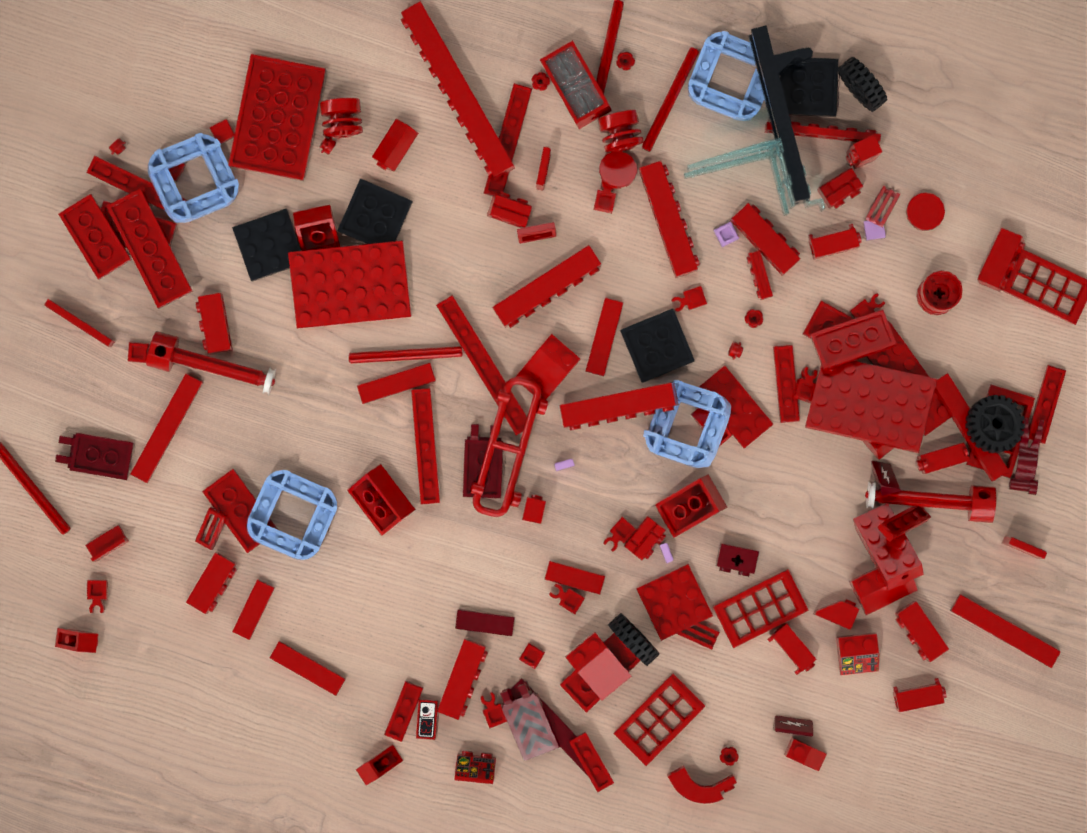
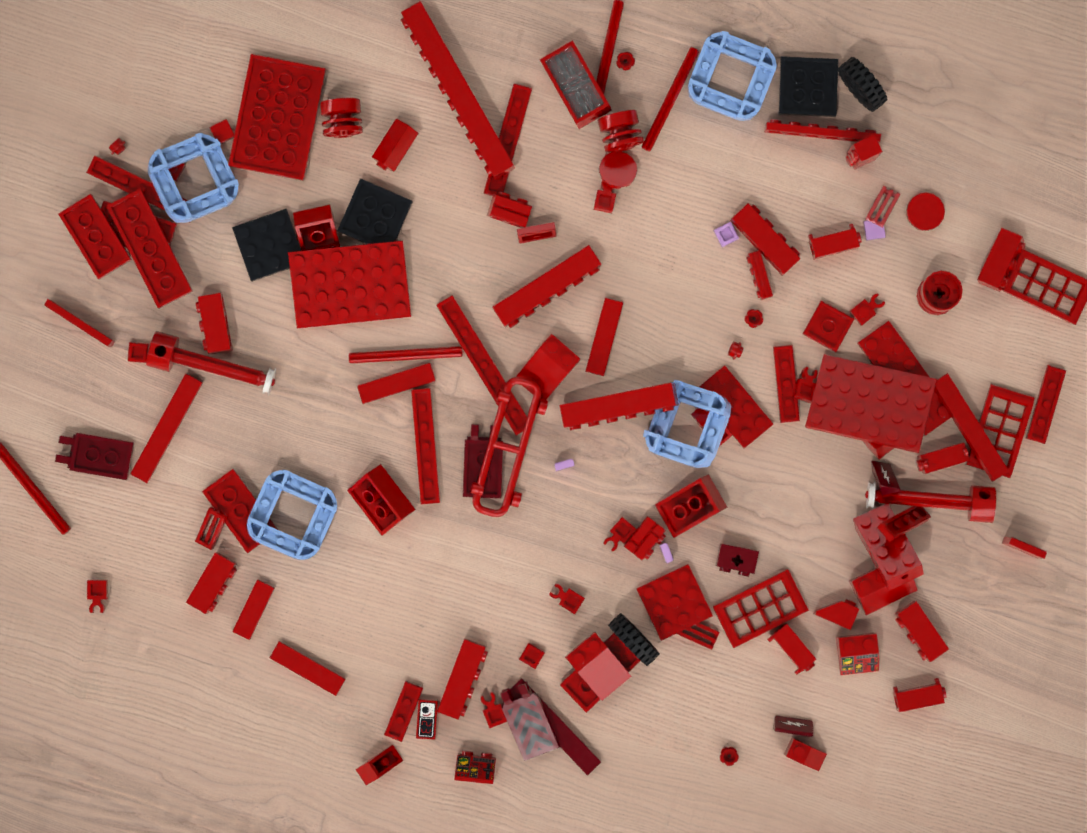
red slope [55,628,98,653] -> none
red panel [85,525,129,562] -> none
red plate [319,137,336,155] -> none
dark red tile [455,610,515,636] -> none
red brick [522,494,546,524] -> none
red plate [531,72,550,91] -> none
red tile [536,147,551,191] -> none
red tile [544,561,605,595] -> none
red plate [569,732,614,793] -> none
red piece [613,673,705,766] -> none
black plate [620,308,695,383] -> none
red brick [639,161,700,278] -> none
red arch [667,765,737,804] -> none
red plate [671,286,707,312] -> none
black piece [683,25,825,216] -> none
red plate [810,310,897,371] -> none
red brick [817,168,863,209] -> none
red tile [950,594,1061,668] -> none
black wheel [965,395,1025,453] -> none
dark red flag [1009,418,1044,495] -> none

